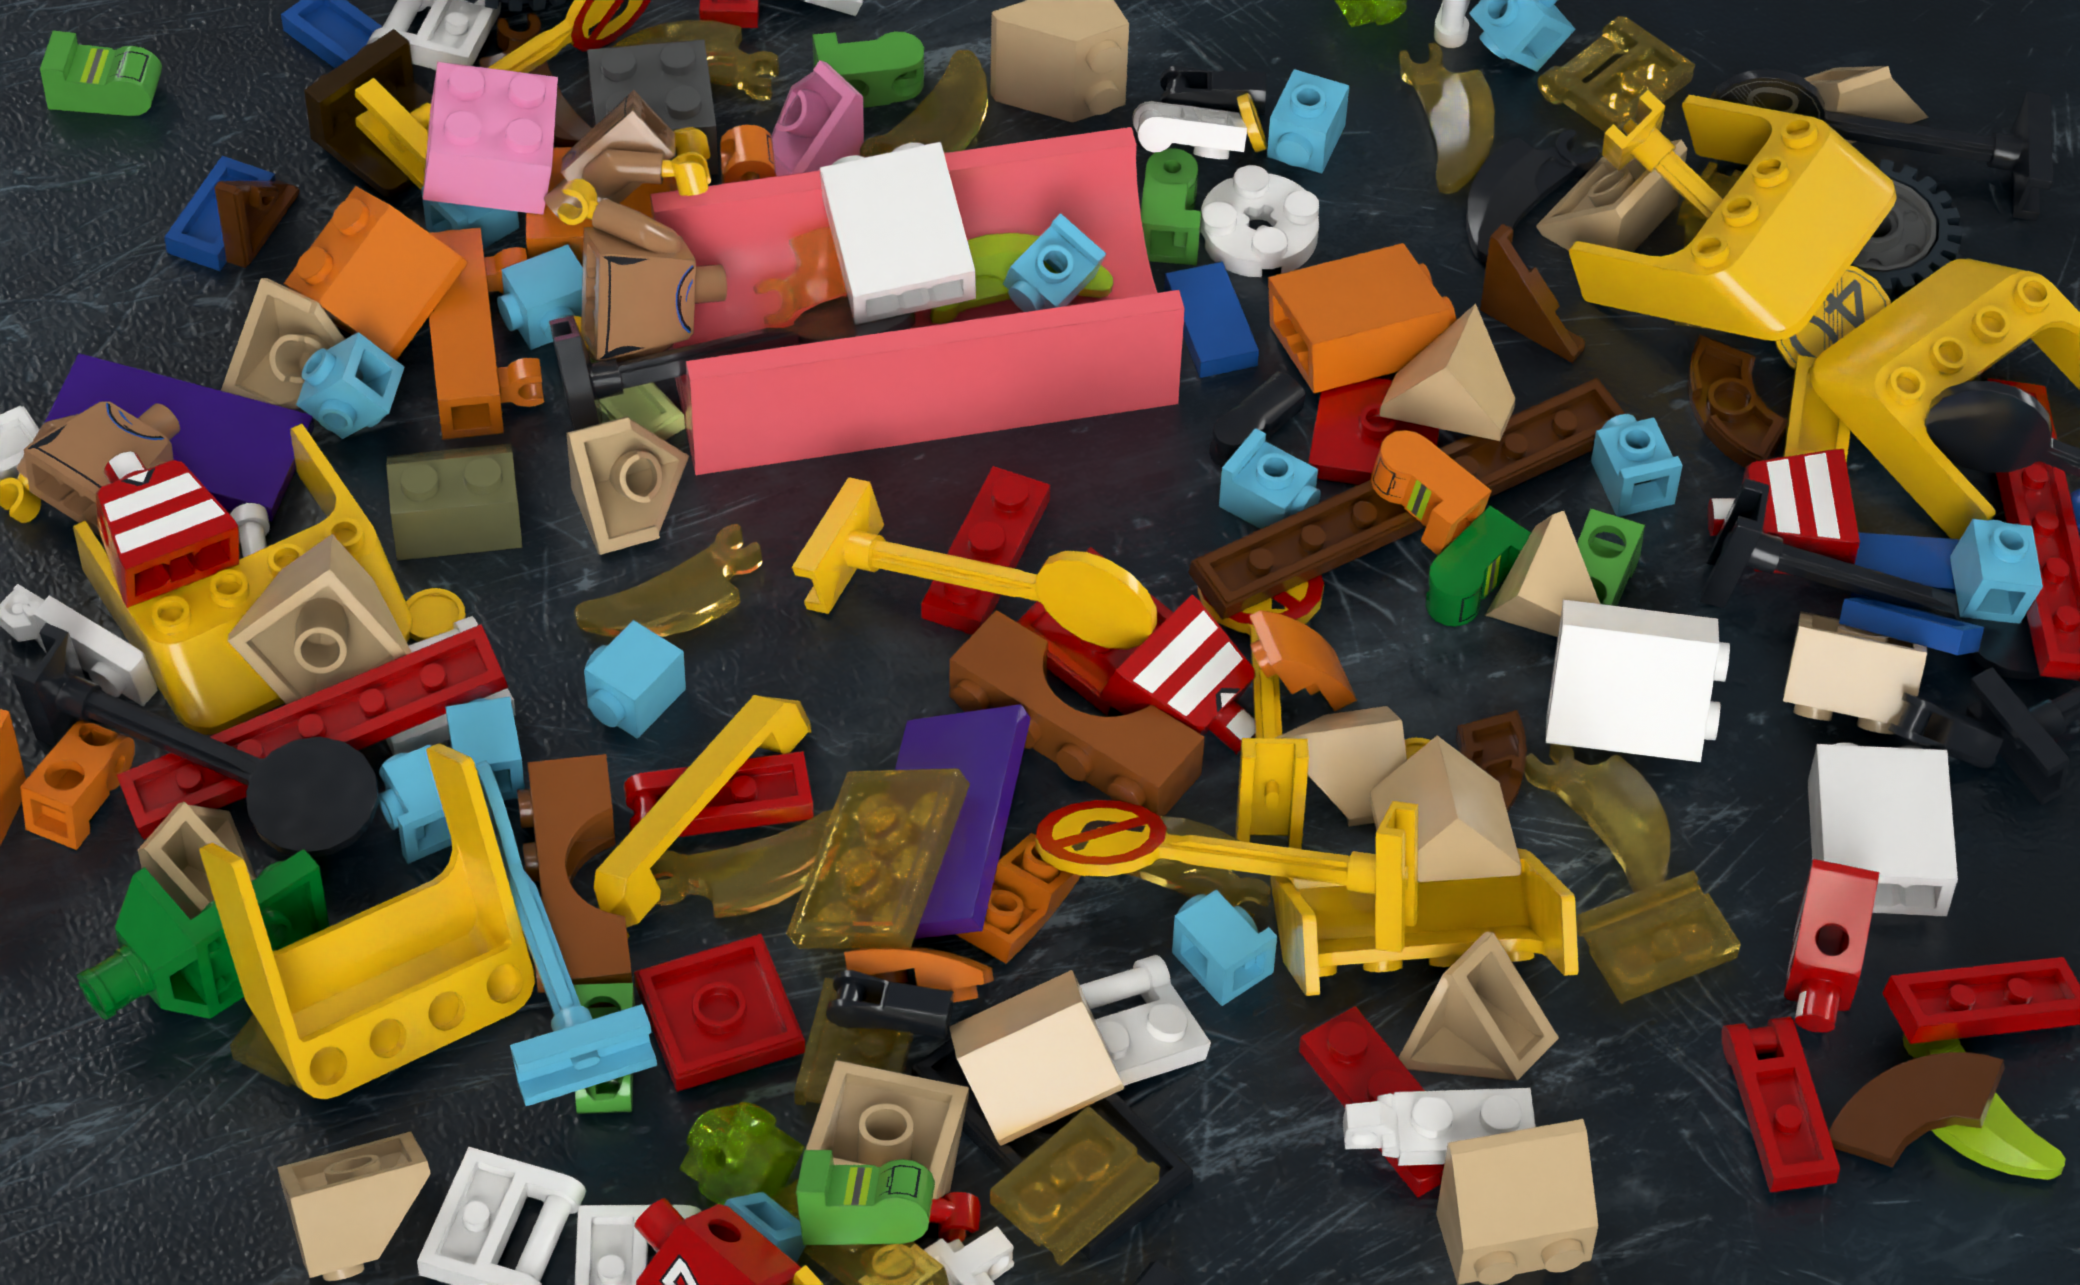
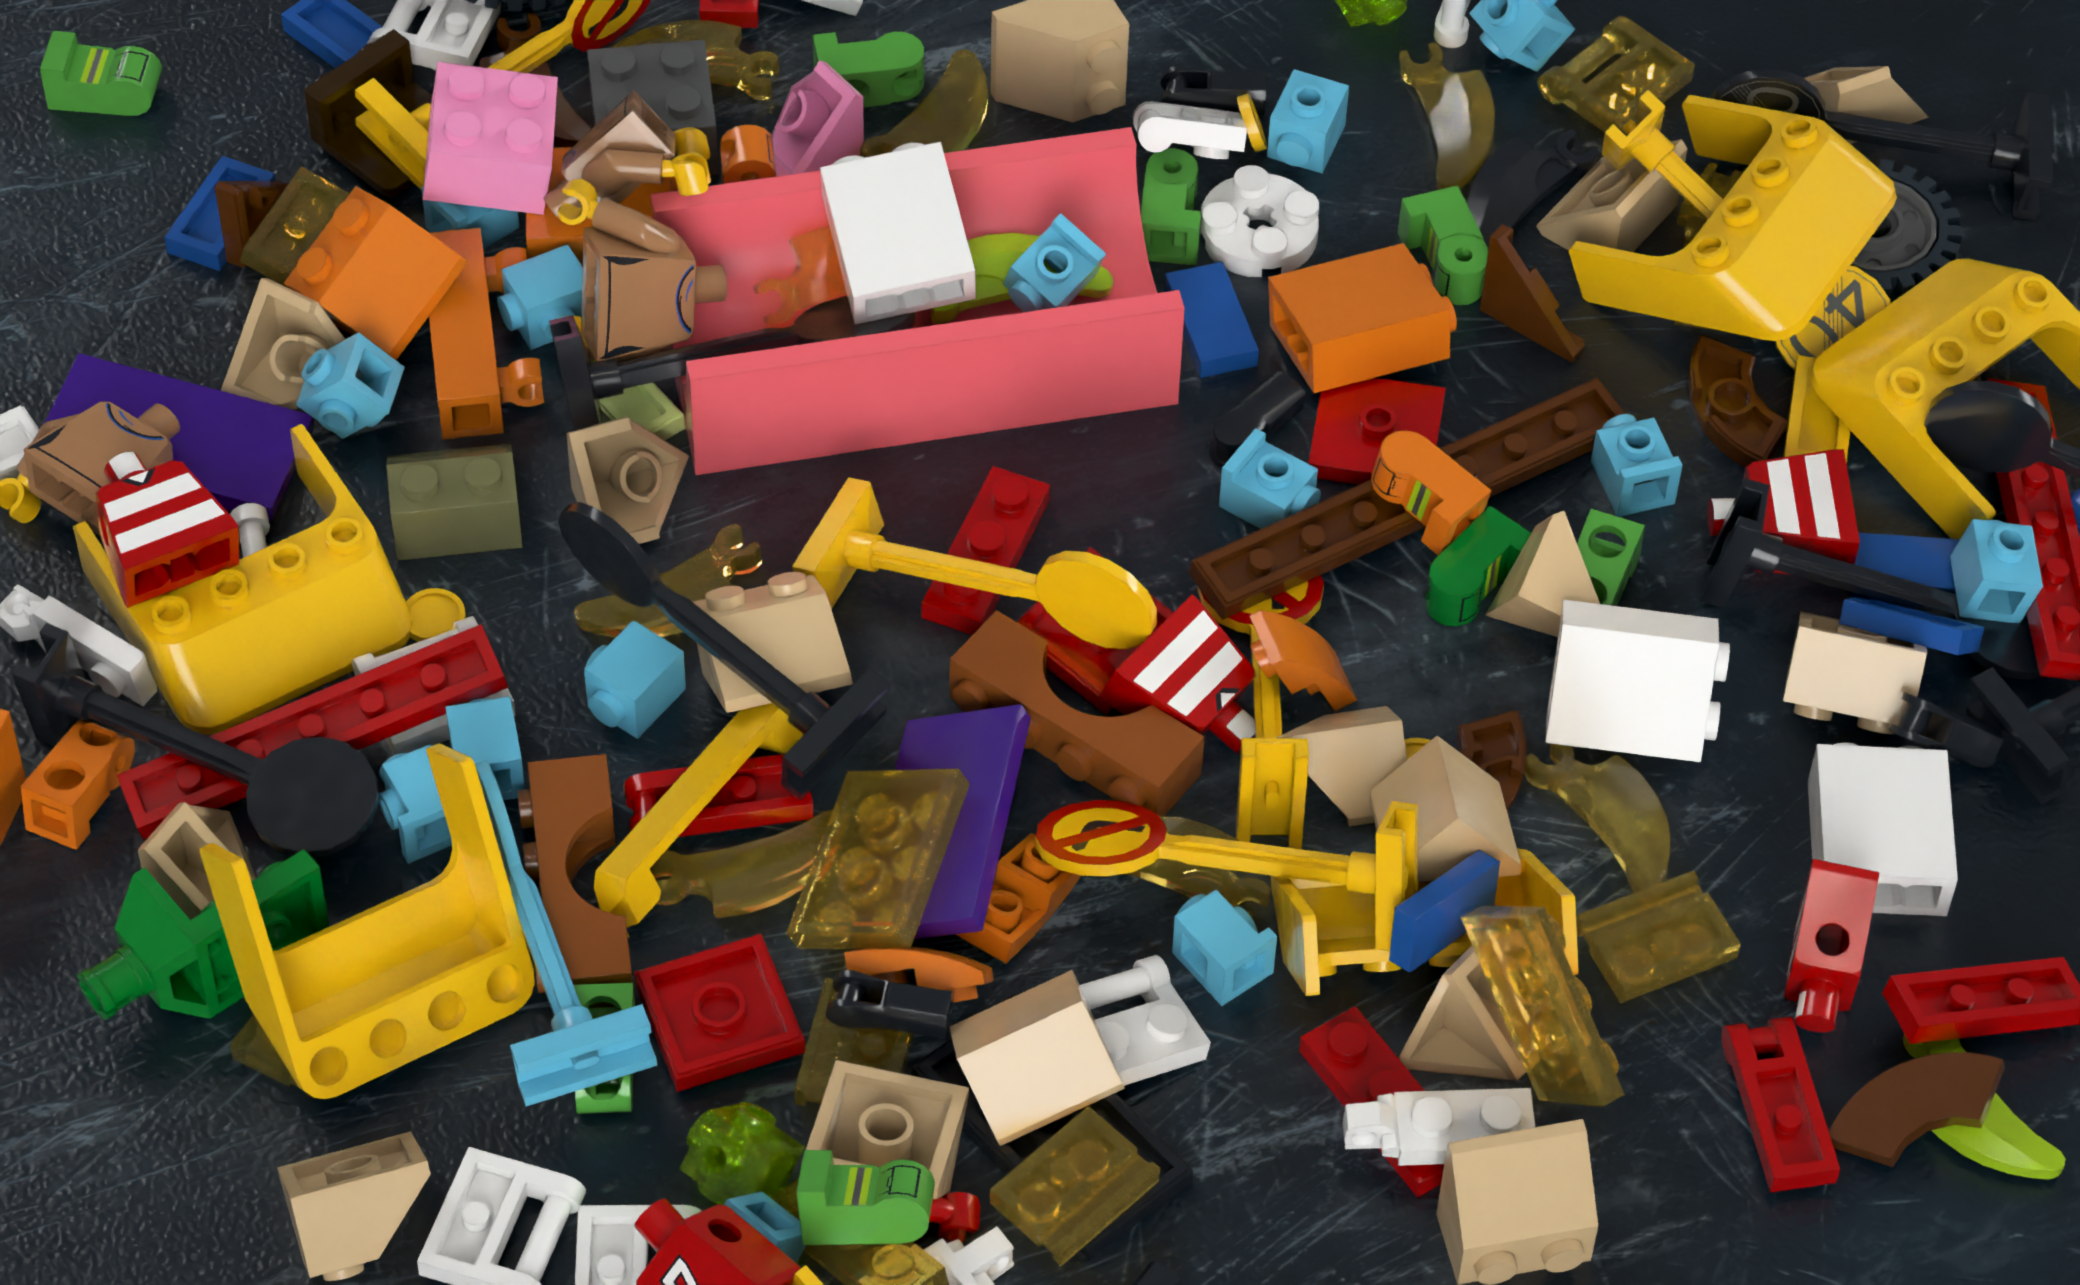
tan slope [228,534,412,704] -> none
tan slope [1380,303,1515,441] -> none
none -> clear yellow plate [240,166,350,288]
none -> black piece [558,502,889,800]
none -> tan slope [693,572,853,713]
none -> blue tile [1389,850,1500,972]
none -> bright green leg [1397,185,1488,305]
none -> clear yellow plate [1461,906,1625,1107]

